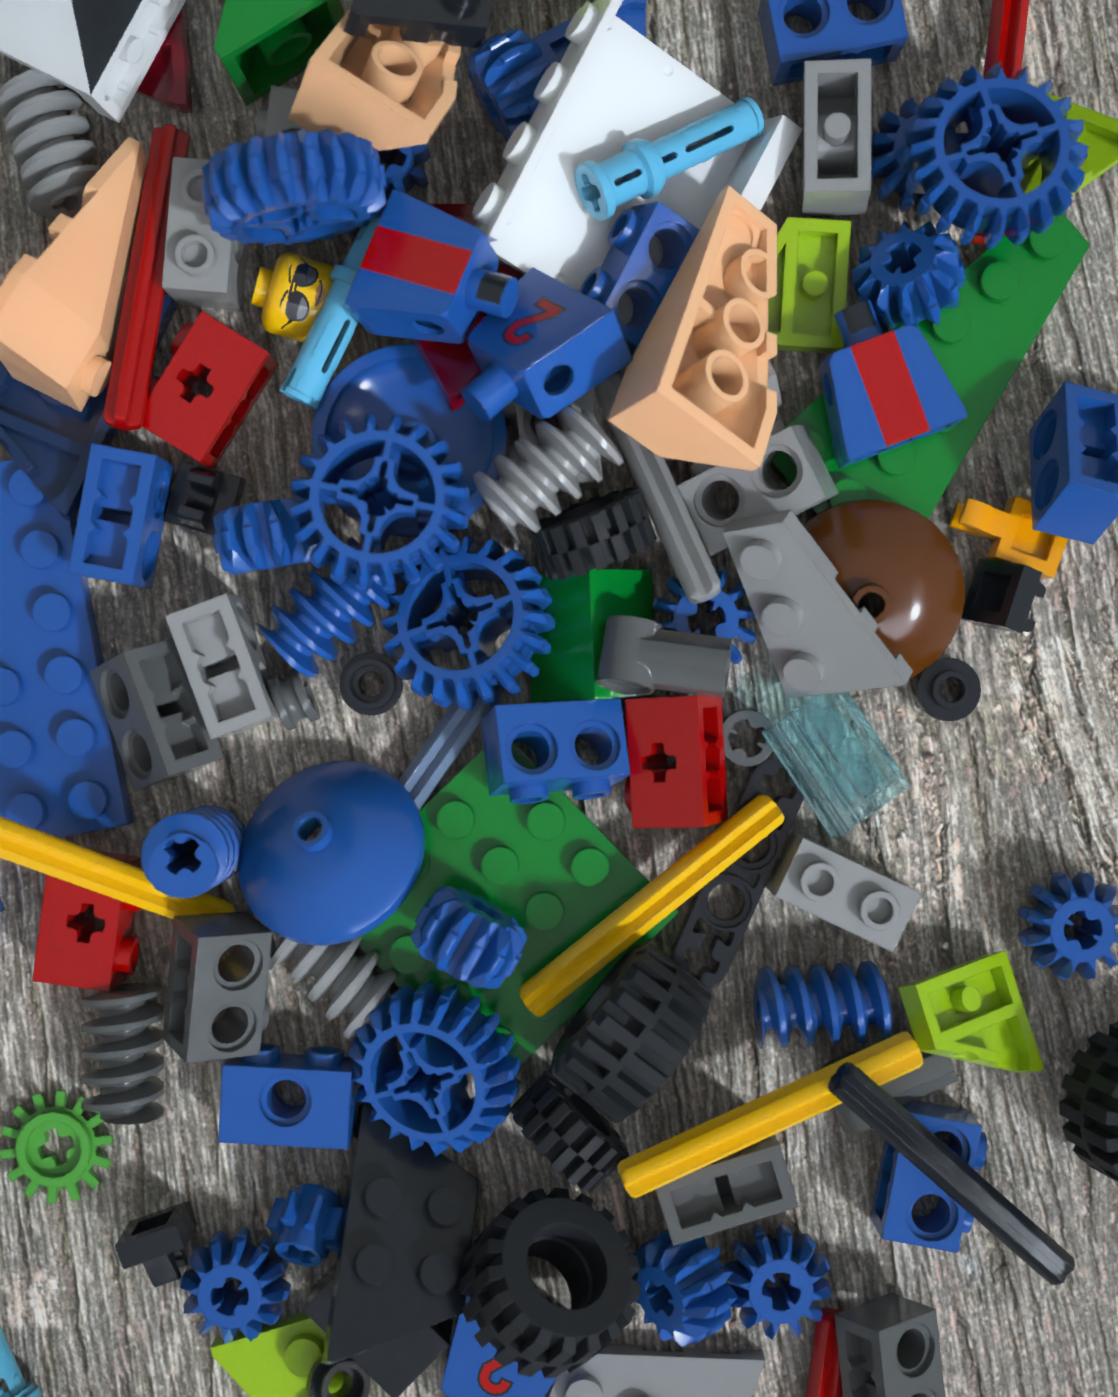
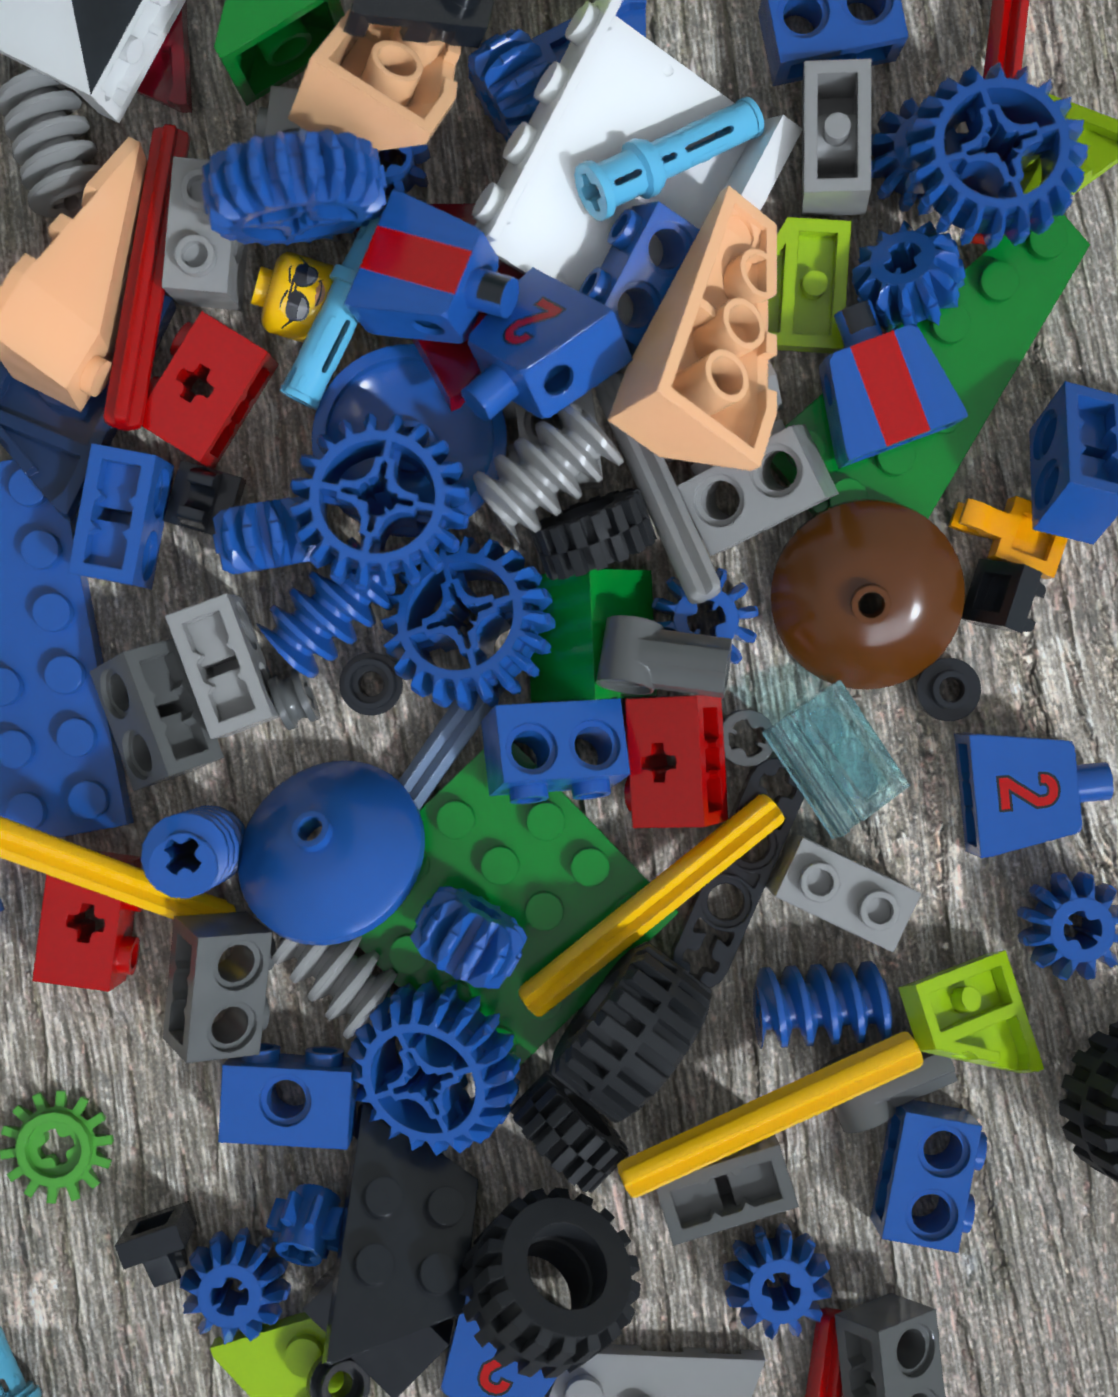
dark grey piece [81,983,164,1125] -> none
blue gear [631,1229,738,1347] -> none
light grey wing [723,509,913,699] -> none
black axle [828,1062,1075,1285] -> none
none -> blue torso [954,732,1114,858]

